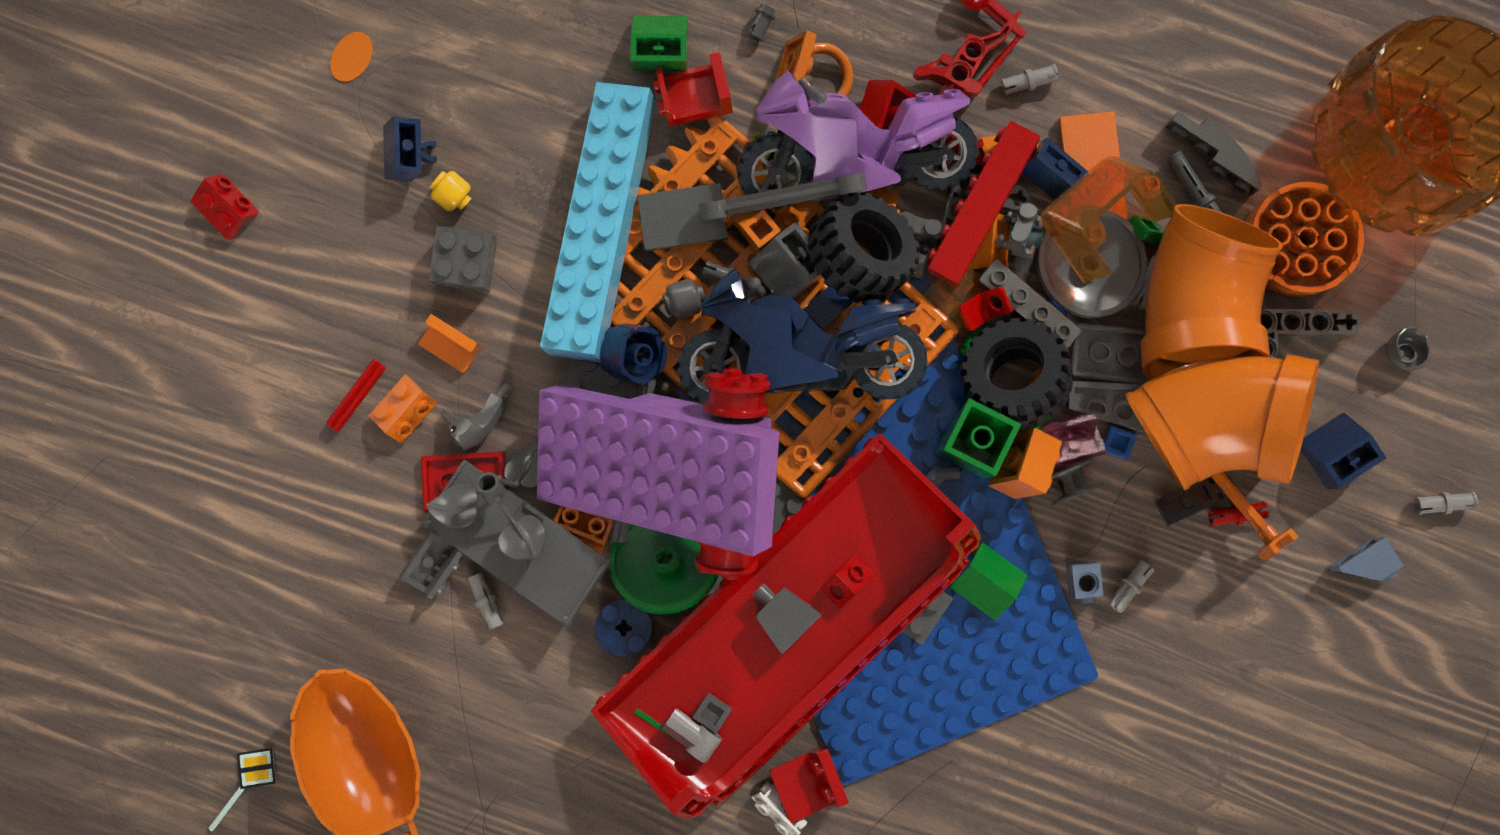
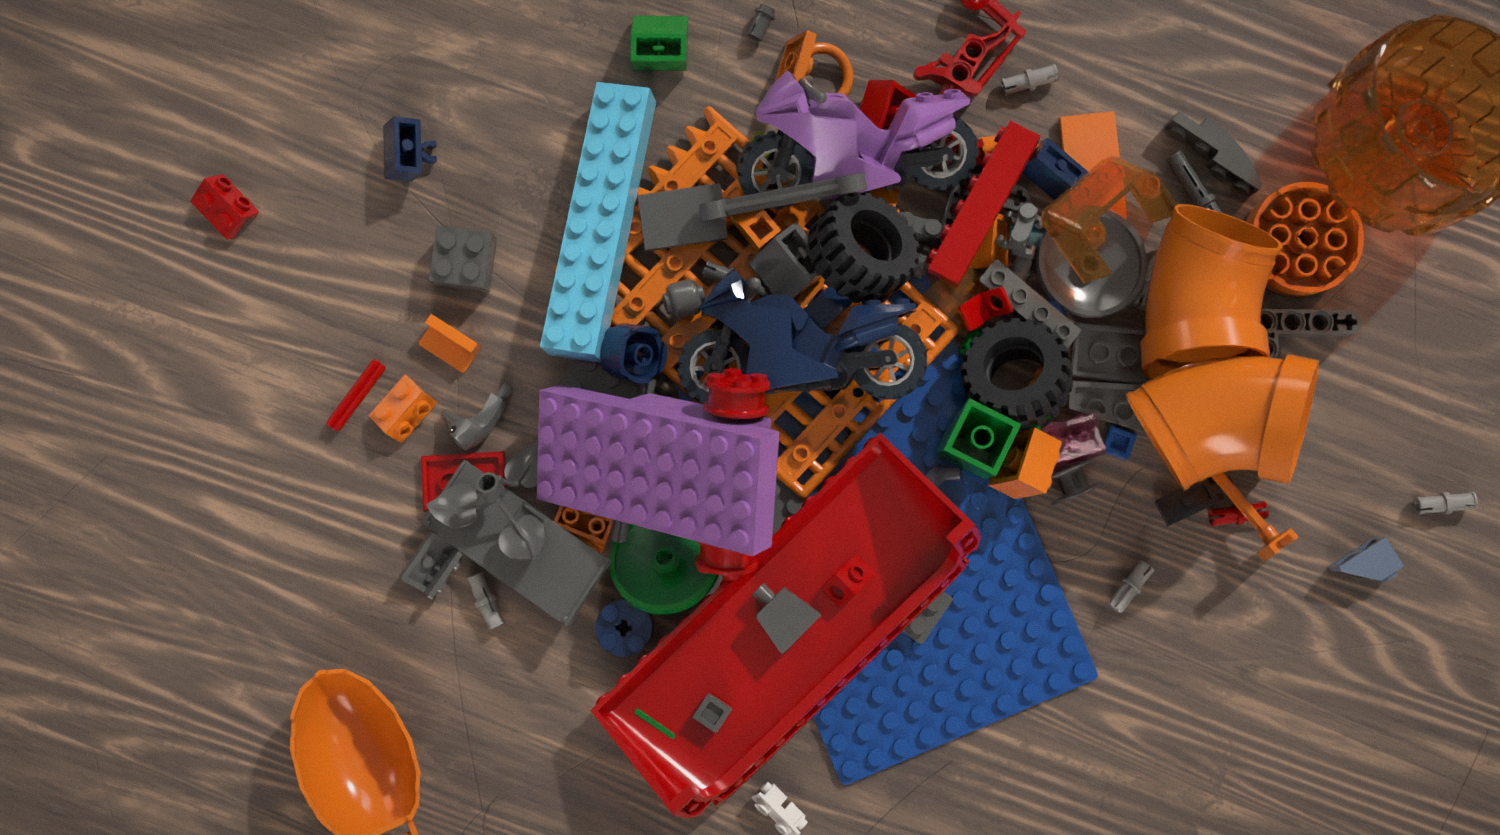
piece [209,747,277,831] -> none
orange sticker [330,32,373,82] -> none
yellow head [429,171,472,212] -> none
red panel [652,52,733,127] -> none
light grey piece [662,708,723,763] -> none
red bracket [769,747,849,823] -> none
green slope [949,542,1028,620] -> none
sand blue brick [1066,562,1104,603] -> none
green tile [1128,215,1164,244] -> none
dark blue slope [1301,413,1386,489] -> none
dark grey hair [1386,326,1431,371] -> none

